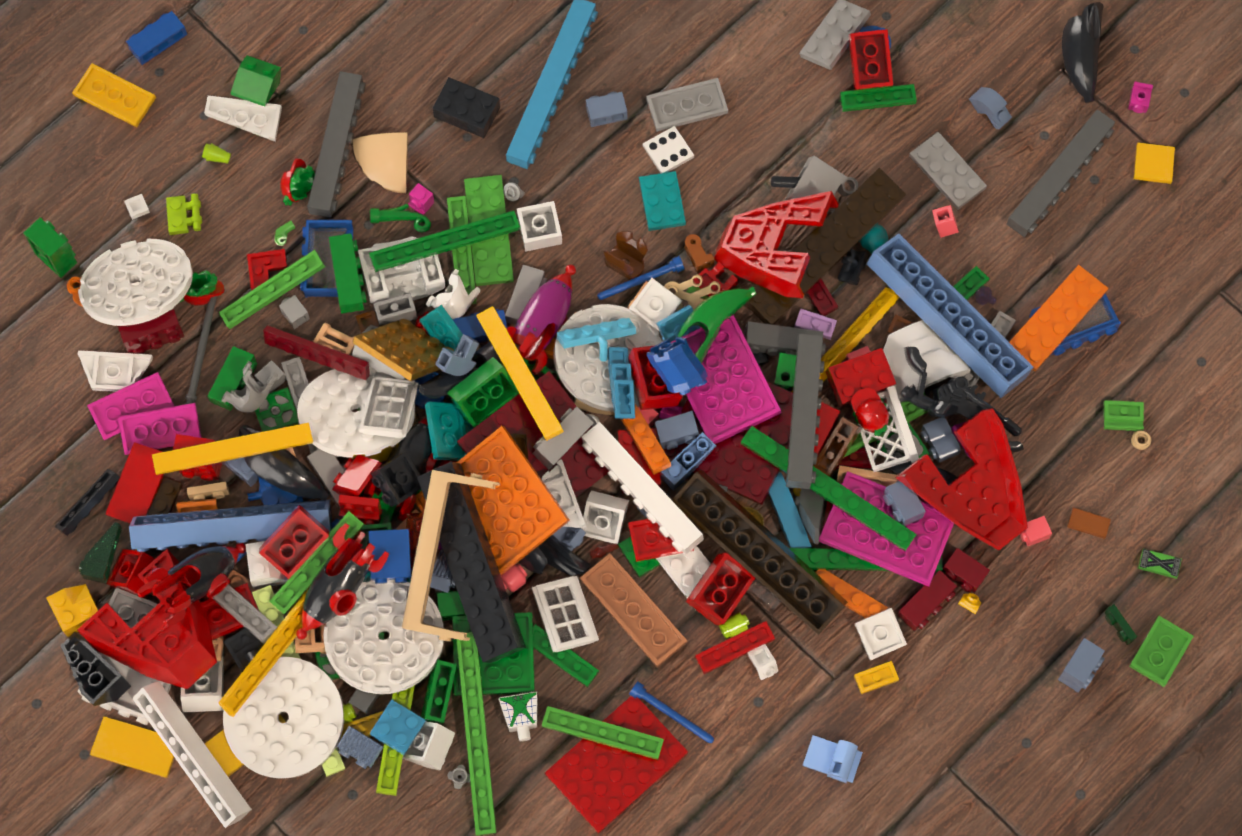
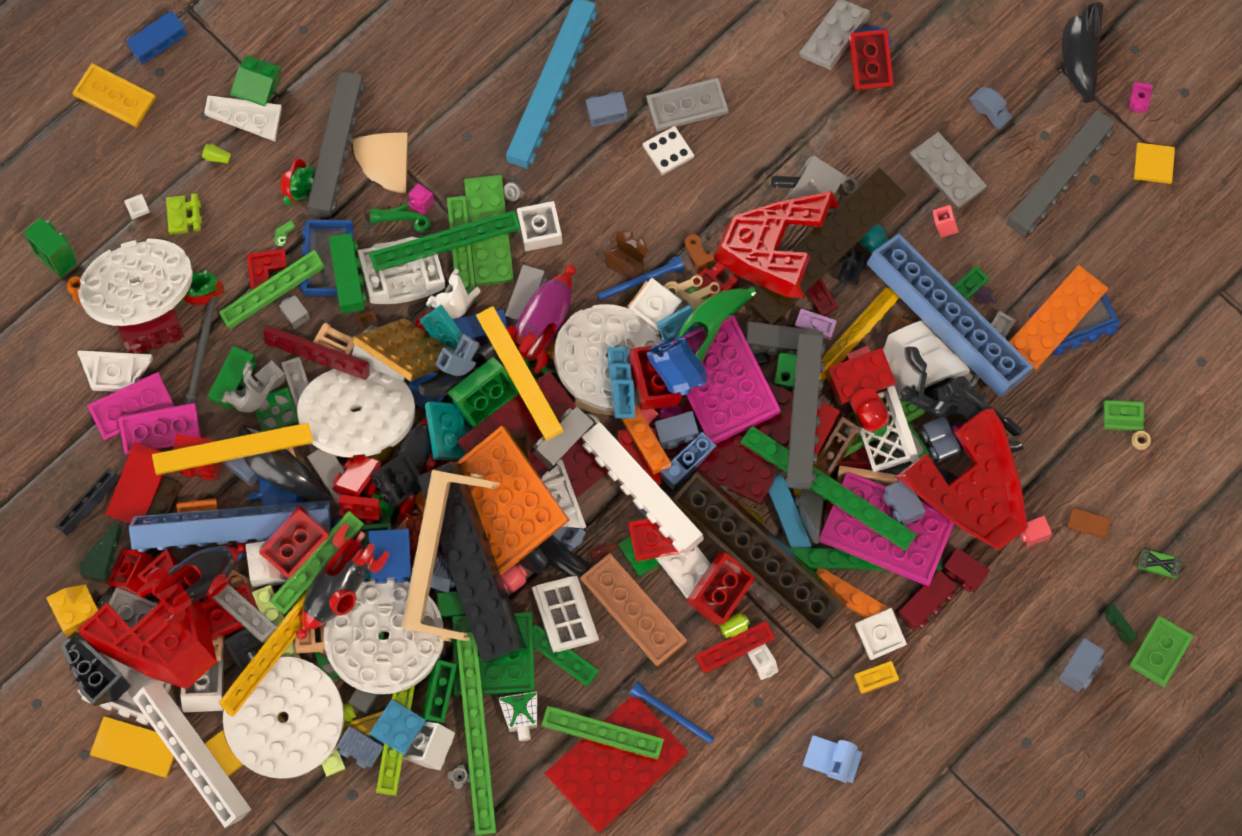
tan plate [187,482,229,501] -> none
clear piece [359,377,419,438] -> none
light grey brick [373,293,417,327] -> none
black brick [433,77,500,138] -> none
medium azure plate [557,318,636,362] -> none
white slope [581,491,629,544] -> none
teal plate [639,171,686,231] -> none
green plate [840,84,917,112] -> none
yellow plate [958,593,981,614] -> none

